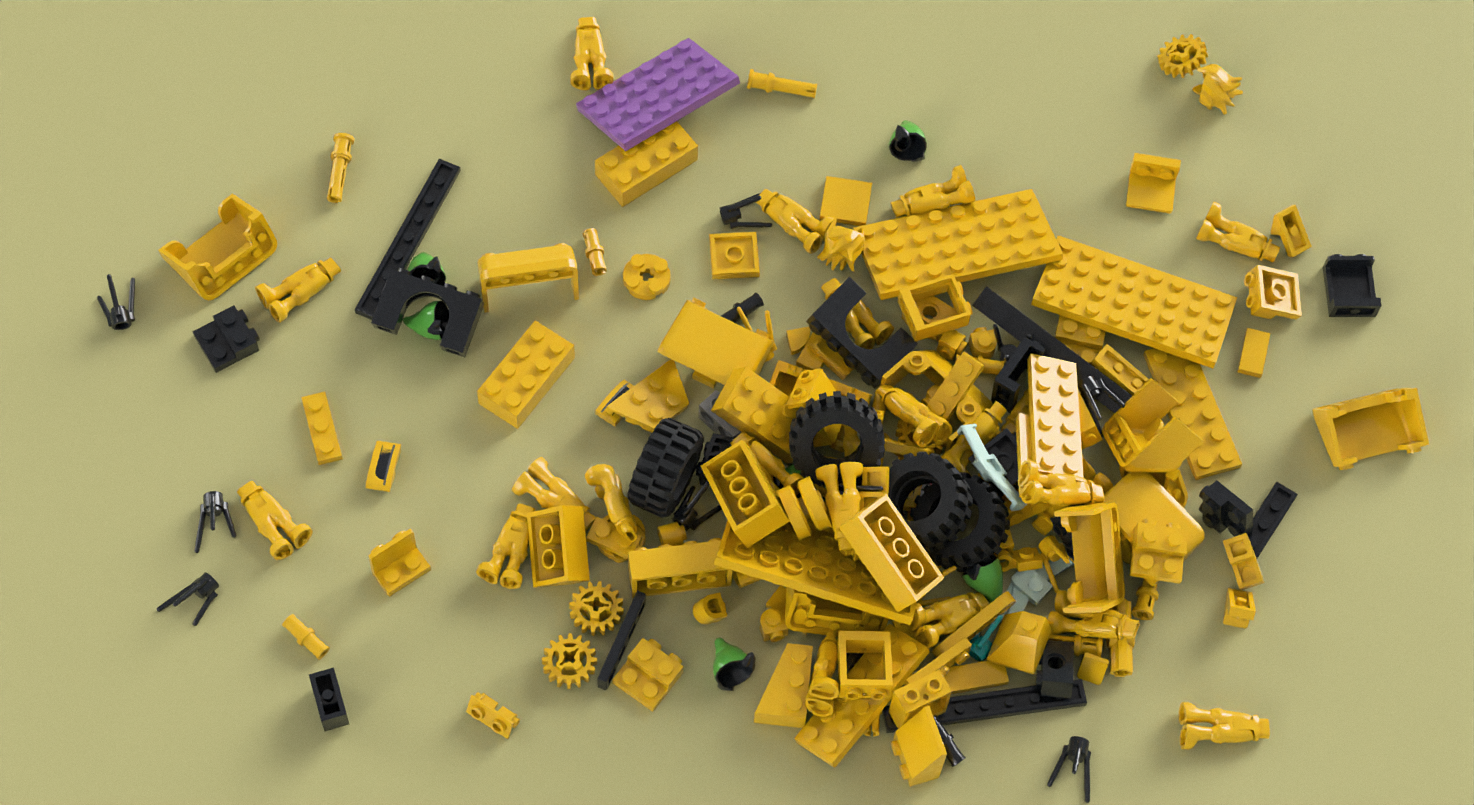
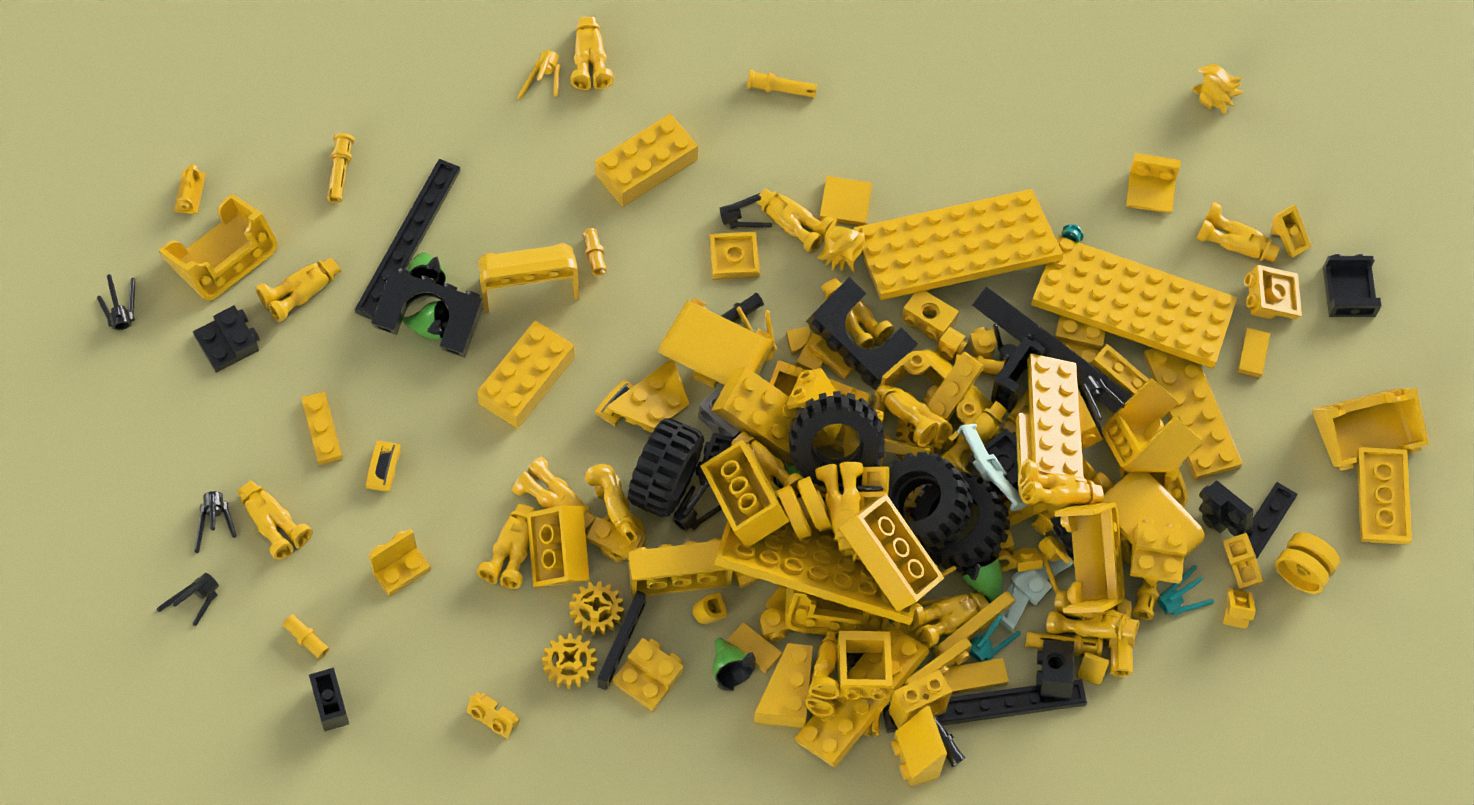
medium lavender plate [576,38,740,151] -> none
yellow plate [623,254,670,300] -> none
yellow plate [657,522,687,546] -> none
black hat [889,120,927,162] -> none
yellow piece [890,165,975,218] -> none
yellow window [897,274,973,342] -> none
yellow slope [987,611,1052,674] -> none
black plant [1047,736,1091,803] -> none
yellow gear [1157,34,1208,78] -> none
yellow piece [1179,702,1270,750] -> none
none -> yellow hinge [174,164,206,214]
none -> yellow plant [518,50,561,99]
none -> yellow tile [727,622,782,674]
none -> teal plate [1061,224,1084,243]
none -> teal plant [1158,565,1214,617]
none -> yellow wheel [1274,532,1341,594]
none -> yellow plate [1356,447,1412,545]

